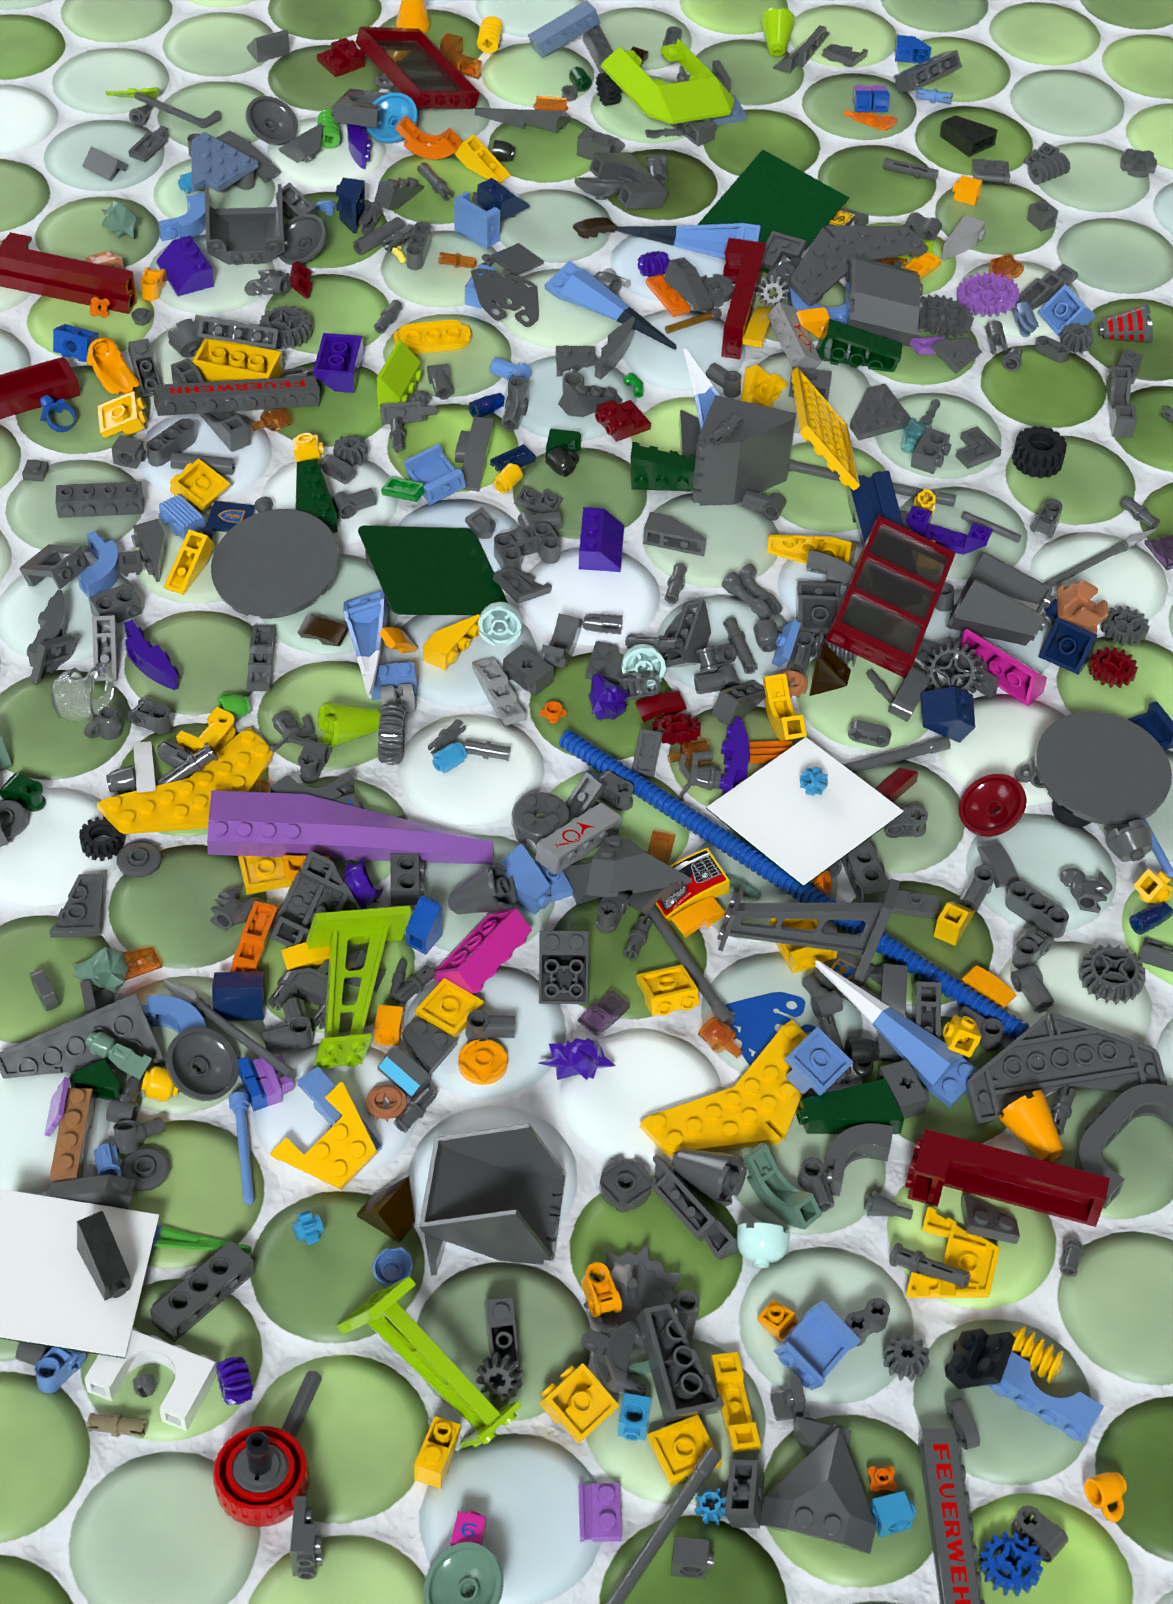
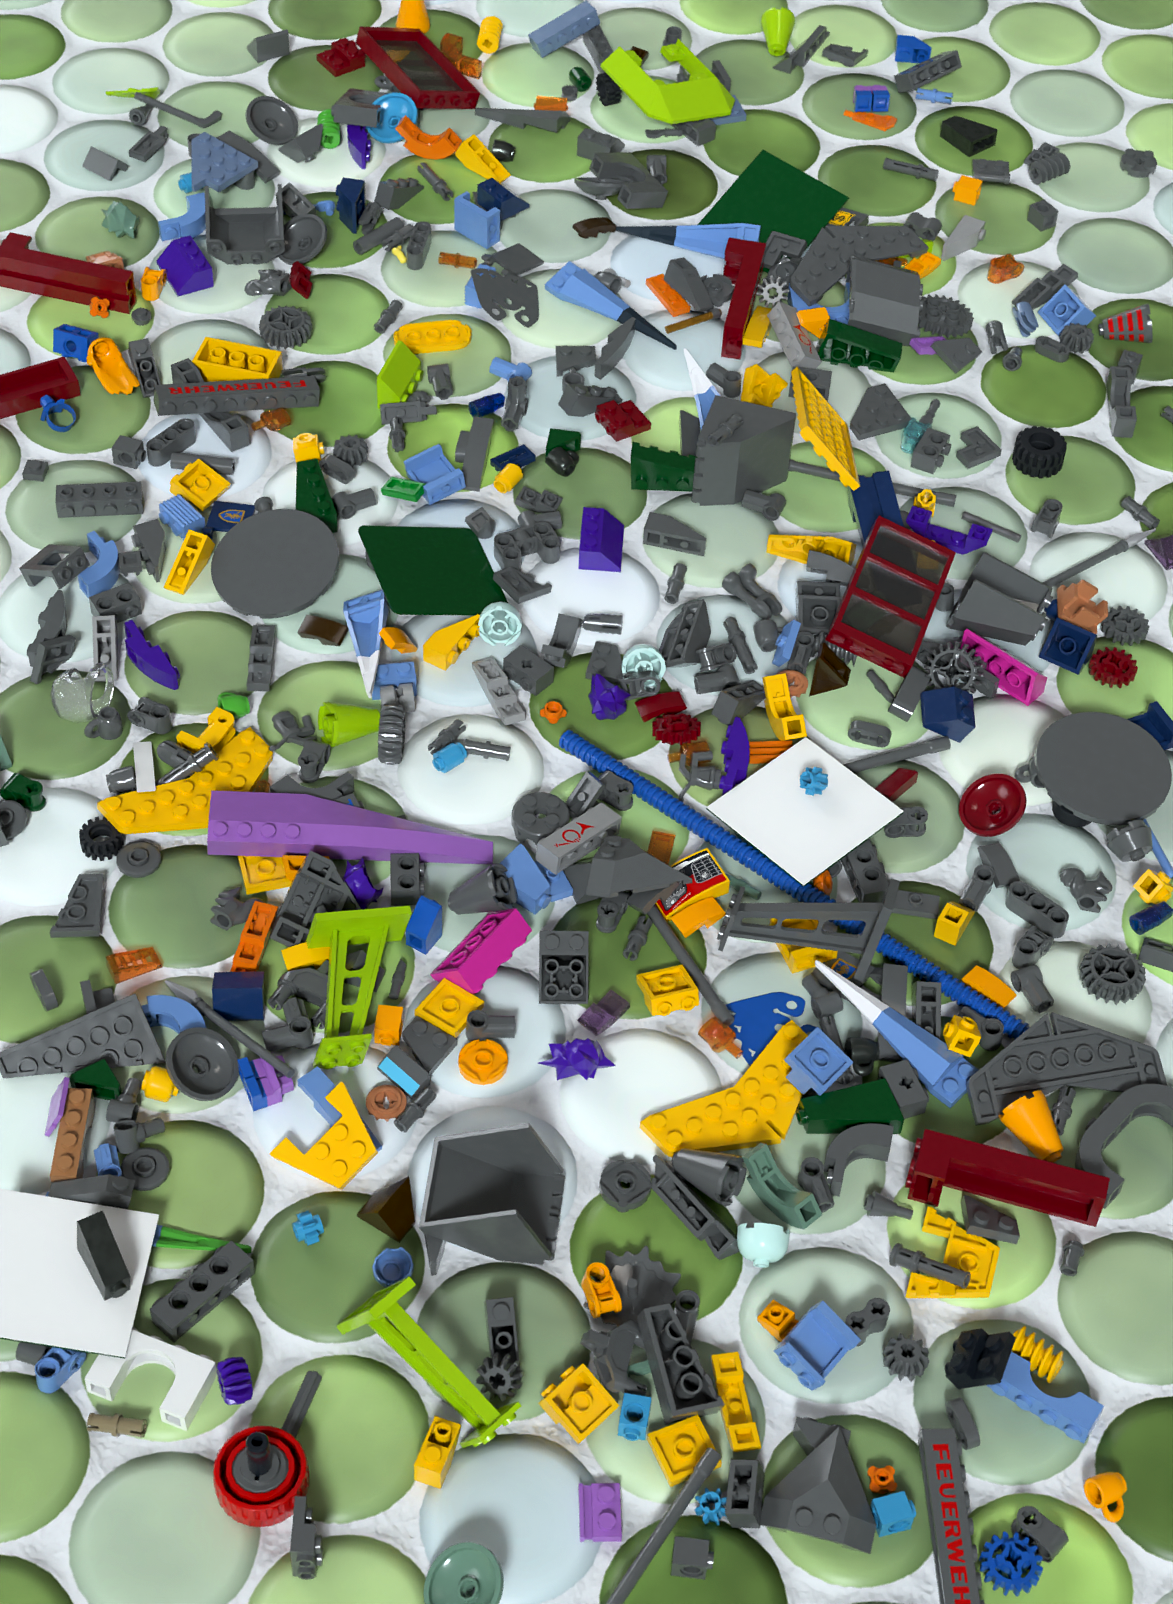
sand green hair [71,947,129,993] -> none
sand green piece [85,1031,153,1081] -> none
yellow plate [98,391,148,438] -> none
dark grey hinge [133,1374,156,1398] -> none
dark grey cone [168,319,205,358] -> none
dark grey brick [193,314,278,349] -> none
medium blue piece [229,1092,254,1205] -> none
dark purple slope [313,333,364,393] -> none
dark grey axle [394,965,436,1004] -> none
dark pink brick [451,1511,486,1546] -> none
green arm [623,373,644,398] -> none
dark grey pin [625,635,684,653] -> none
dark grey plate [632,728,663,778] -> none
dark purple gear [638,251,670,277] -> none
dark grey bracket [770,1377,806,1421] -> none
medium lavender gear [957,272,1019,317] -> none

